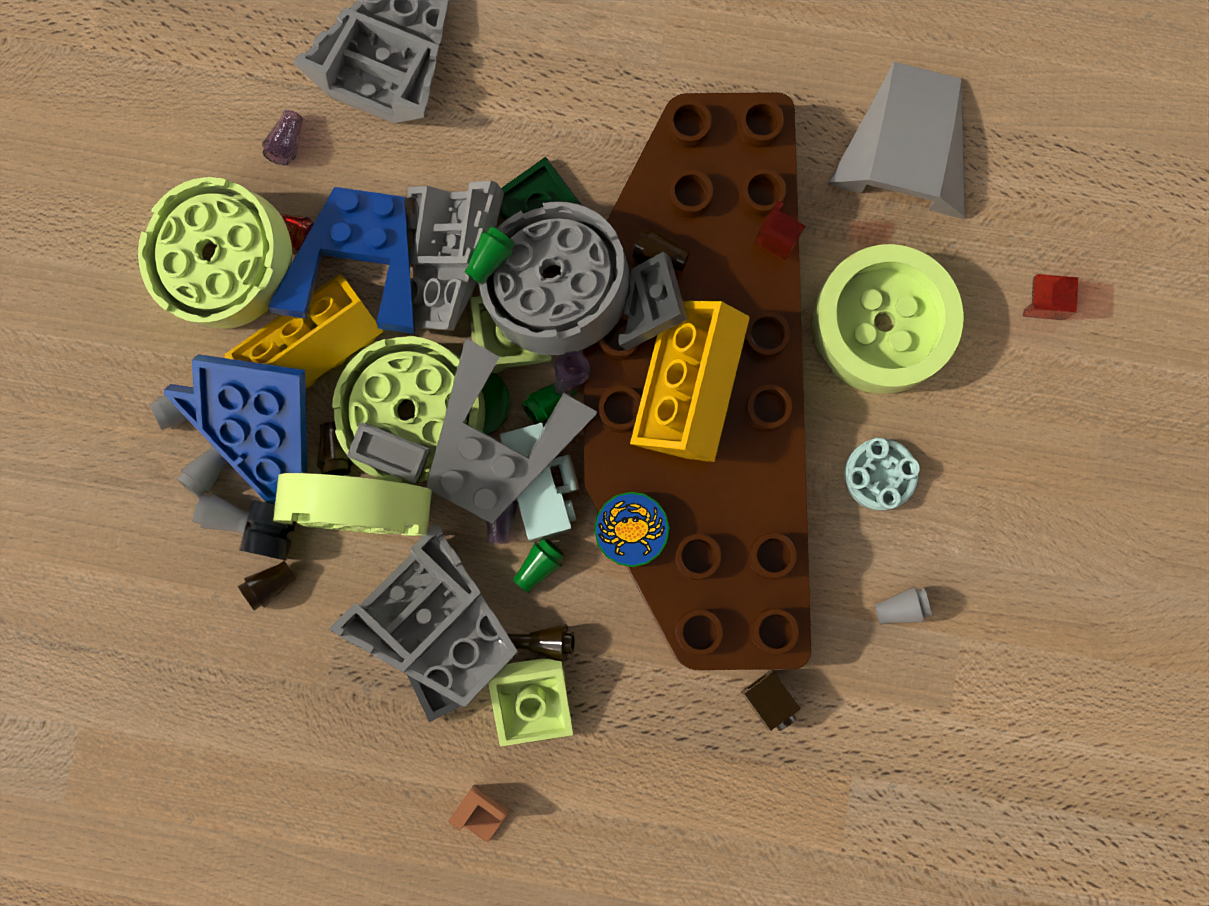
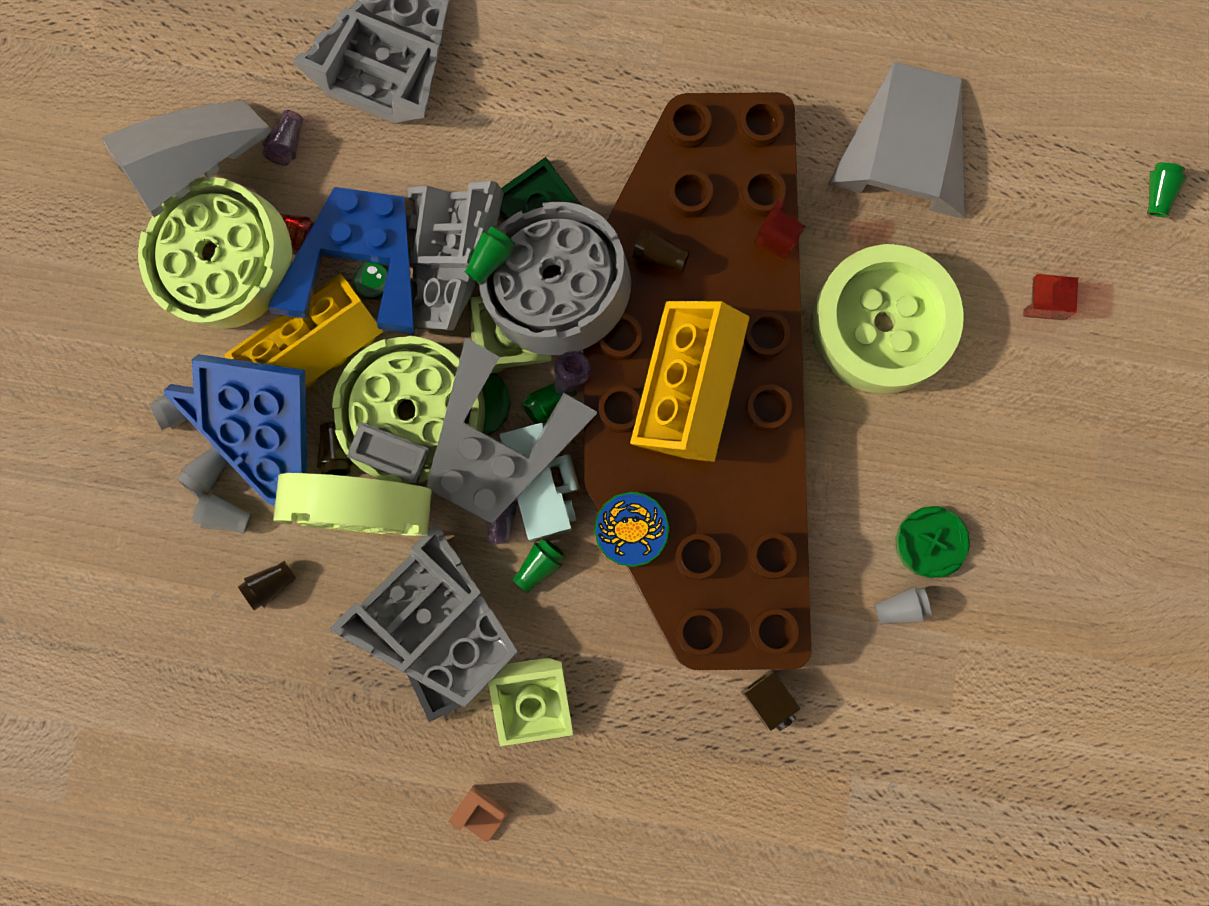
black wheel [239,500,296,561] -> none
dark brown cone [507,624,575,661] -> none
dark grey wing [618,252,688,351] -> none
light aqua tile [844,438,920,511] -> none
none -> light grey wedge [101,100,272,218]
none -> green tile [353,262,387,300]
none -> green tile [895,506,970,579]
none -> green cone [1147,162,1187,218]

